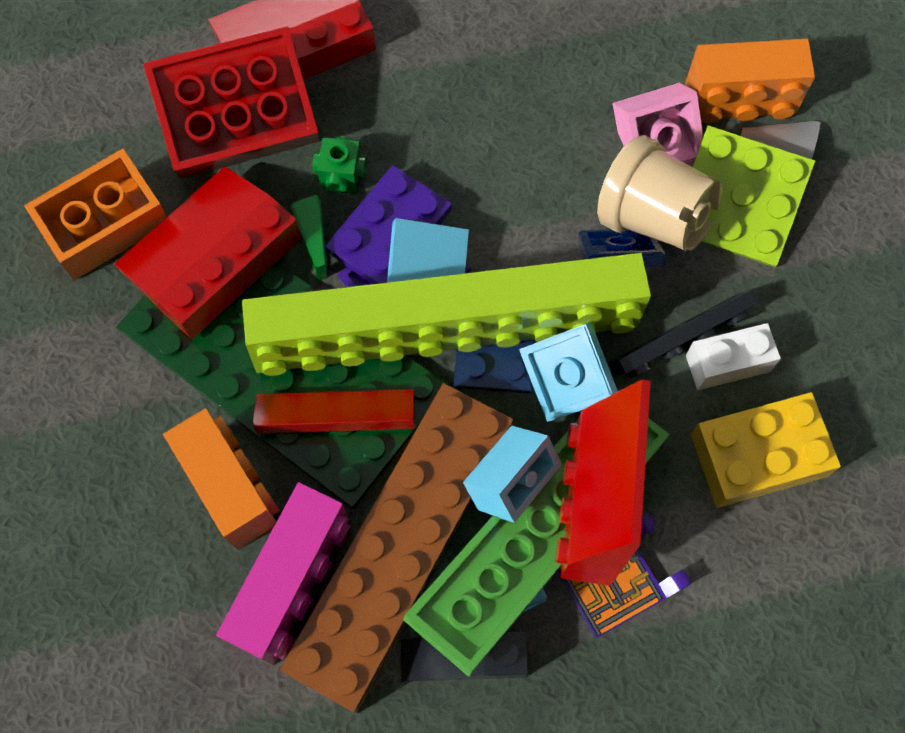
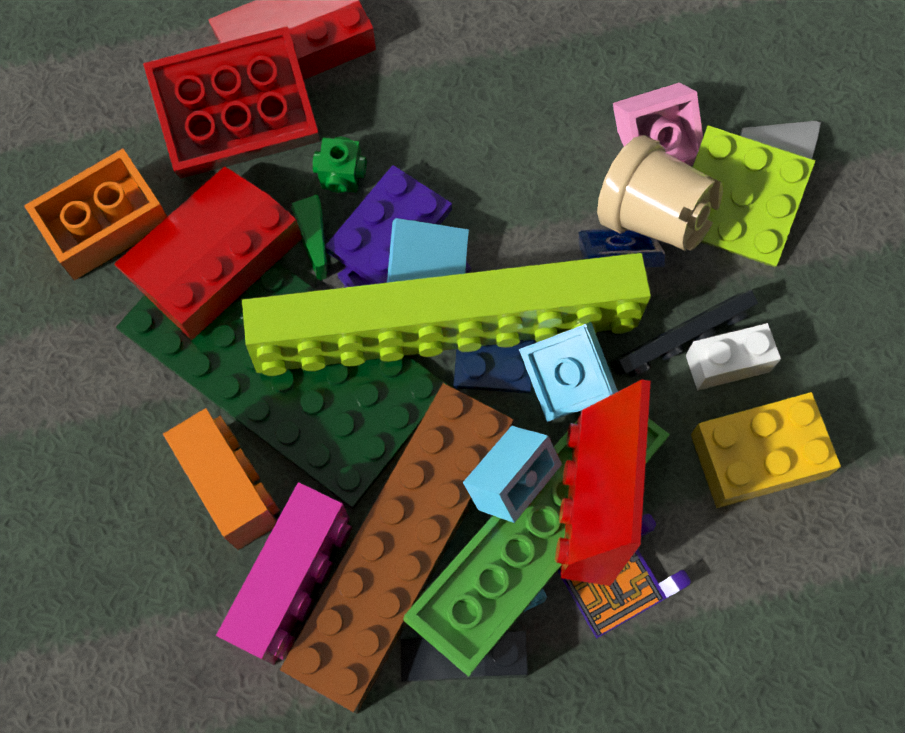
red slope [253,389,415,434] -> none
orange brick [685,39,815,124] -> none

